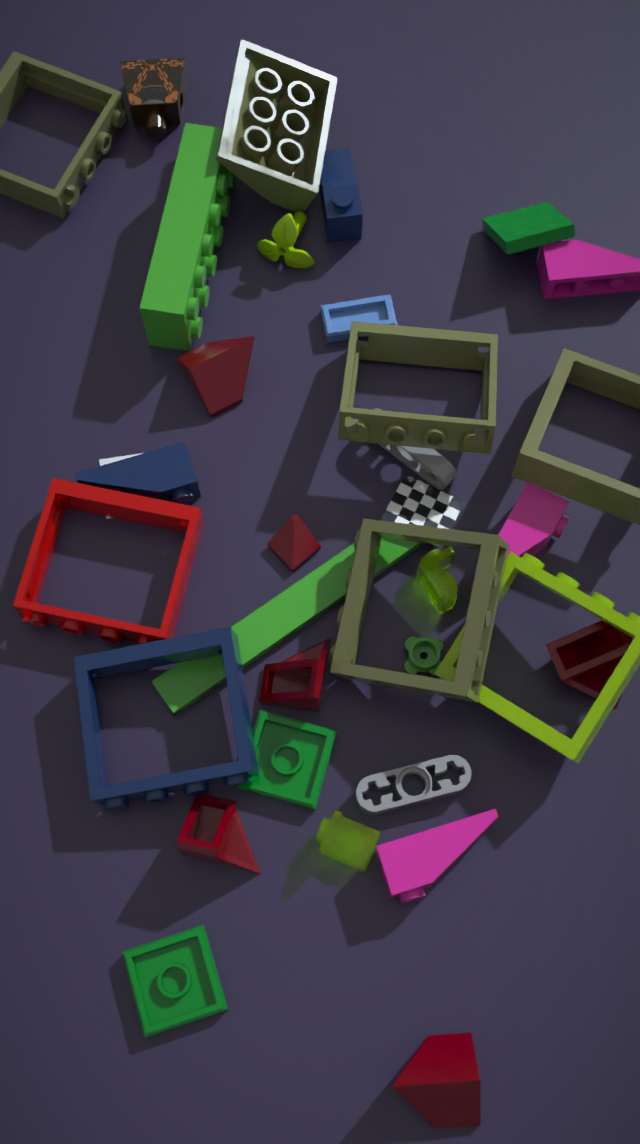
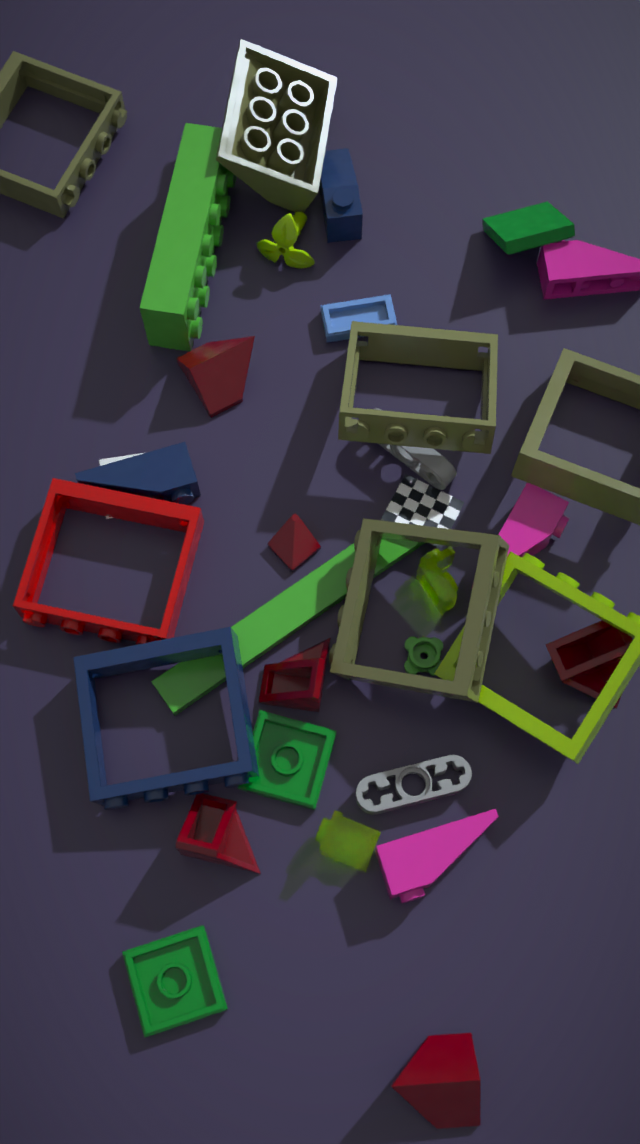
dark brown torso [120,58,188,139] -> none

